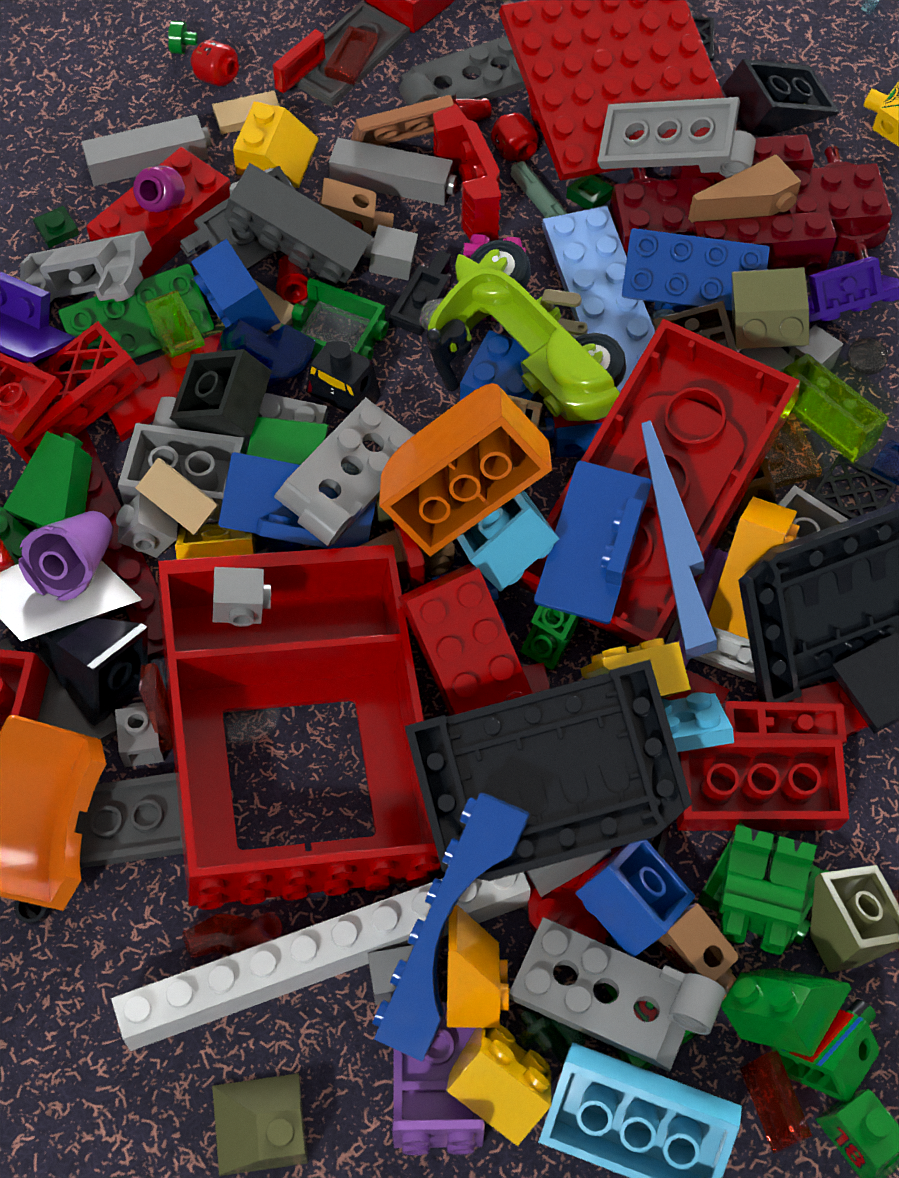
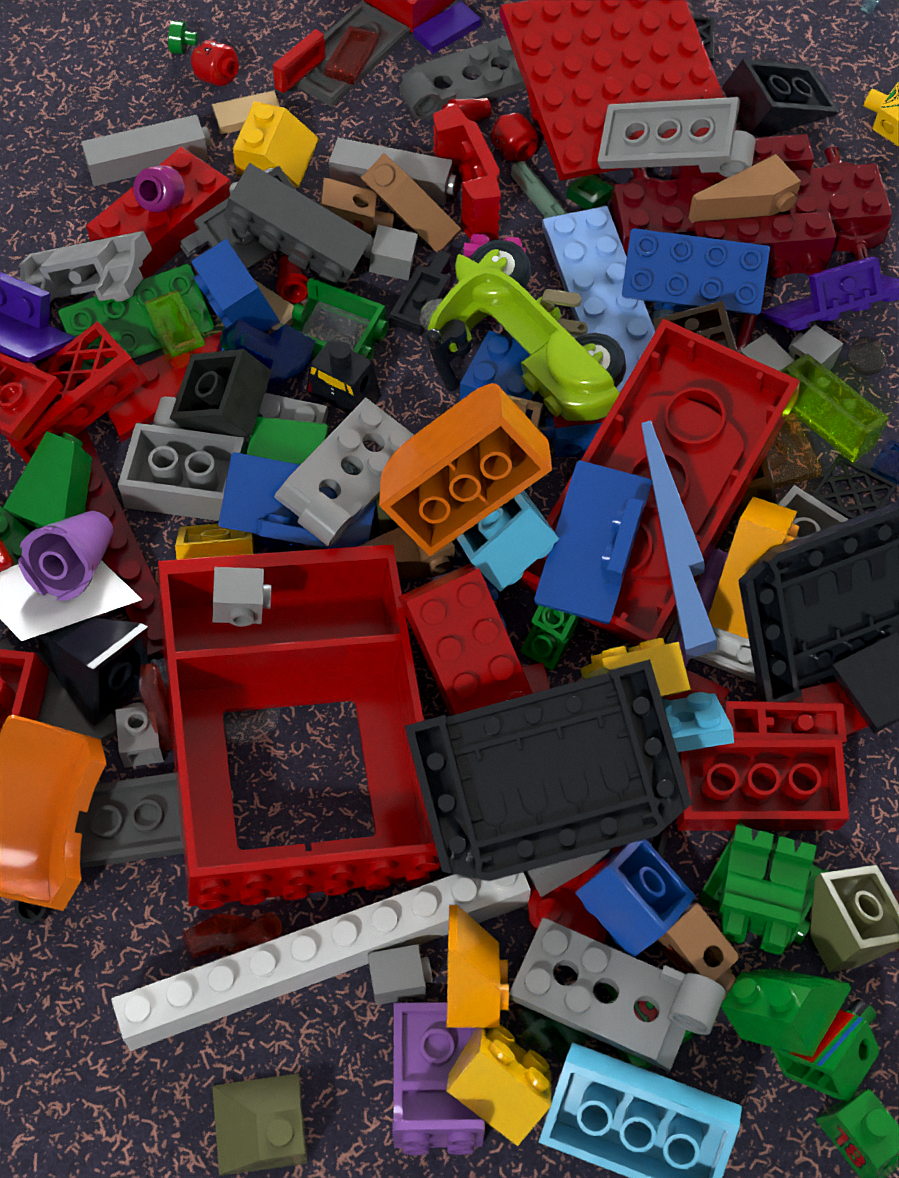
dark green plate [33,206,79,248] -> none
light grey brick [116,493,178,558] -> none
tan tile [135,458,219,535] -> none
nougat tile [351,95,454,146] -> none
blue arch [372,792,531,1062] -> none
red tile [393,520,425,586] -> none
olive slope [731,267,809,349] -> none
clear red tile [740,1051,812,1153] -> none
none -> medium nougat slope [361,153,462,252]
none -> dark purple tile [413,1,481,54]

